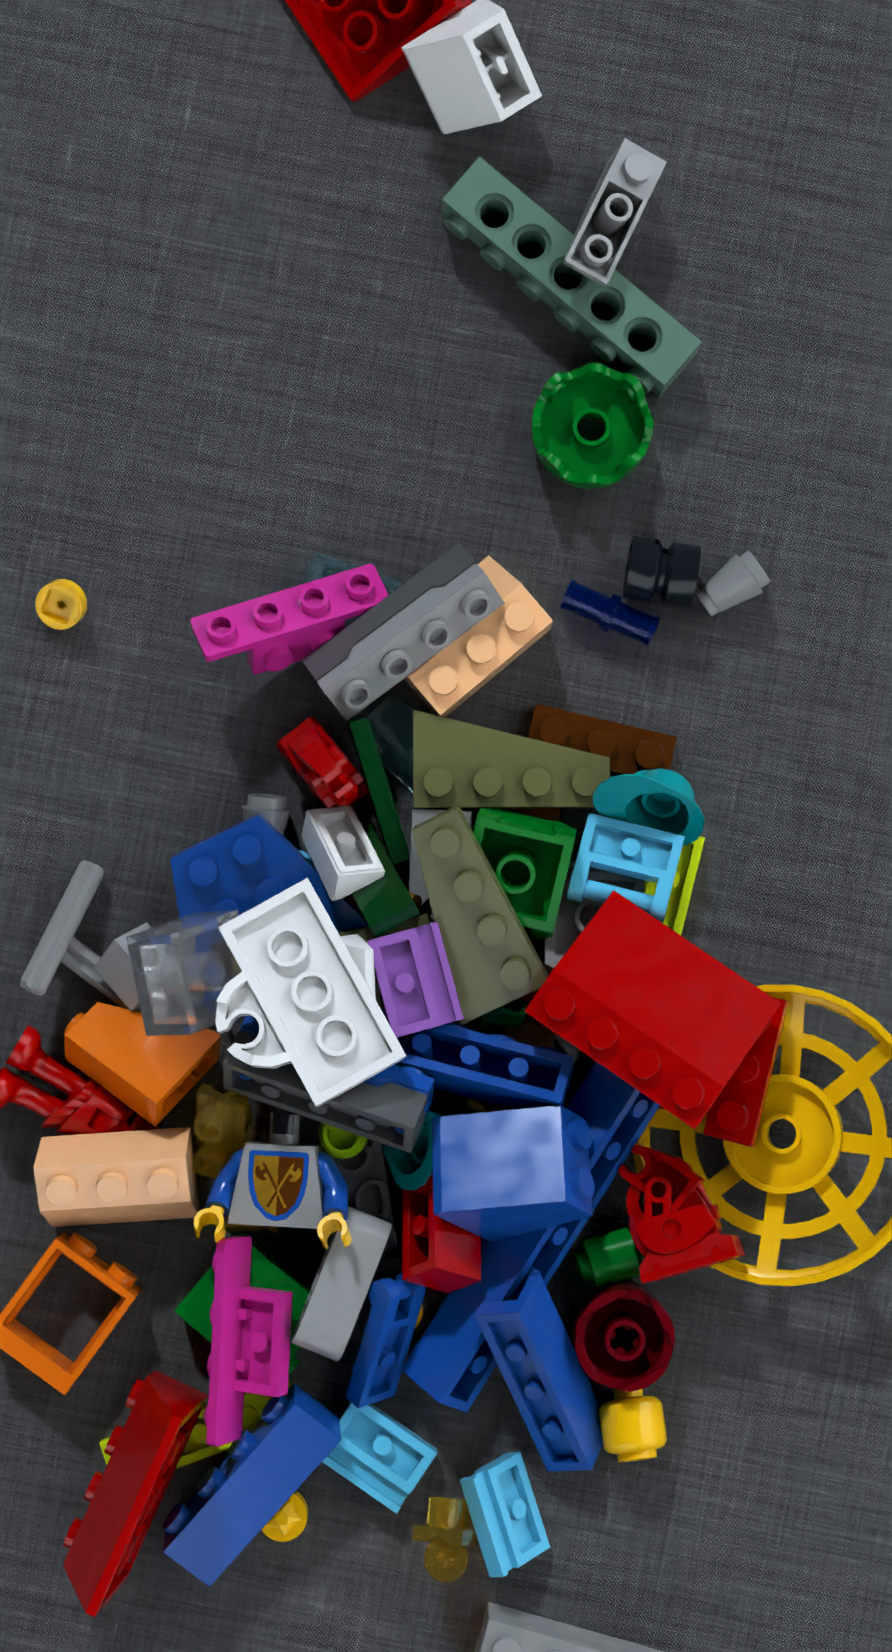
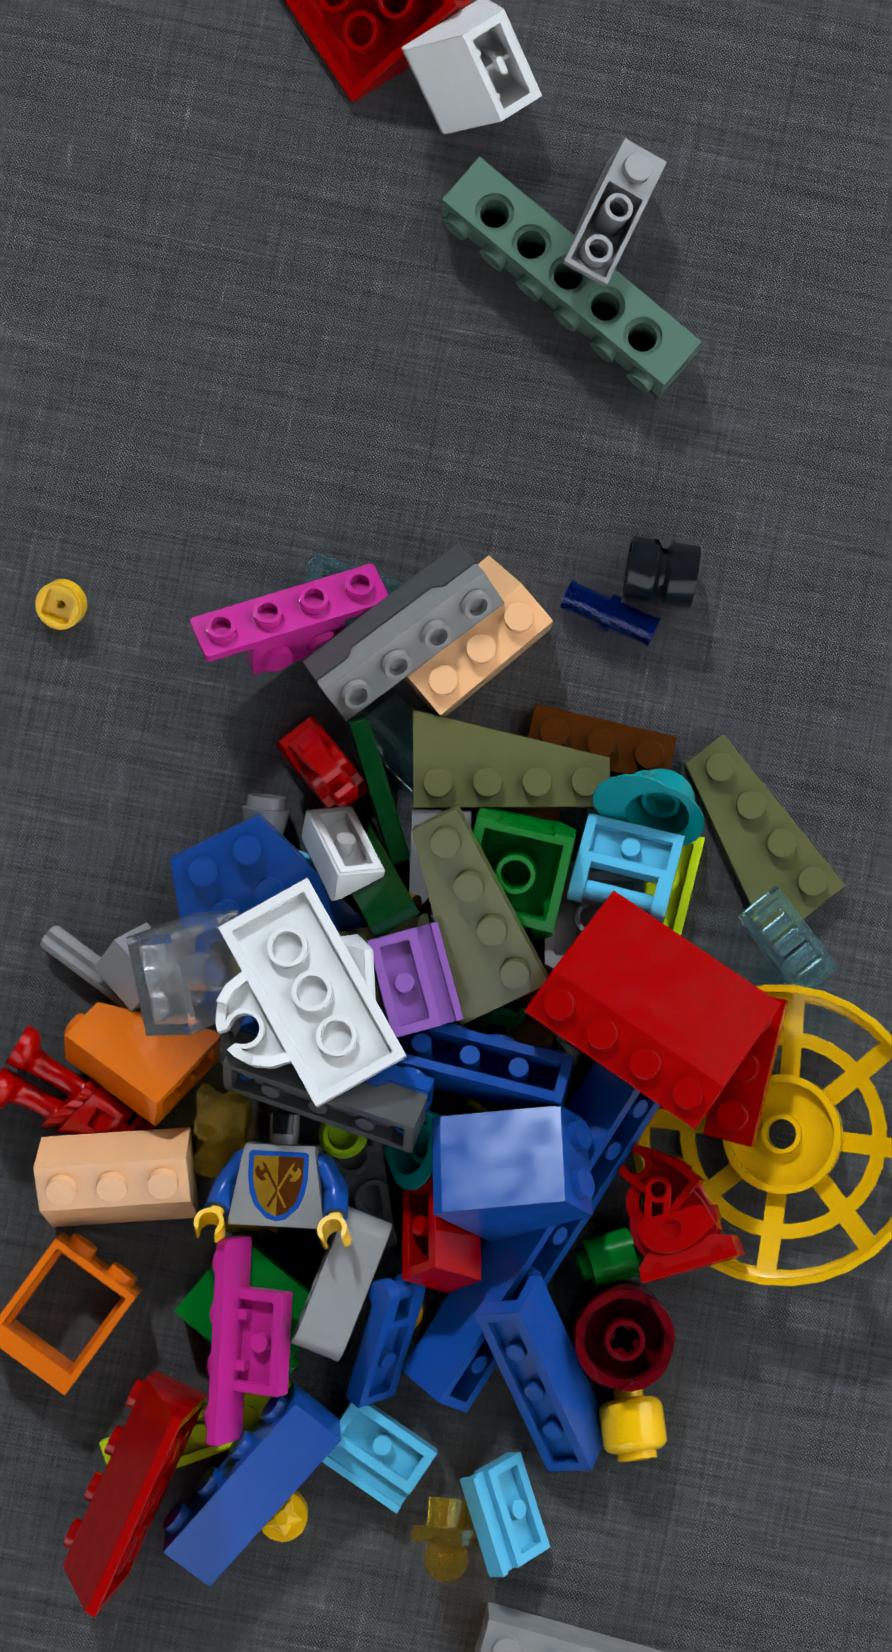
light grey axle [20,860,104,996] -> none
green plate [531,363,654,489] -> none
light grey cone [695,550,771,617] -> none
none -> olive wing [683,734,846,946]
none -> clear light blue slope [738,886,838,989]

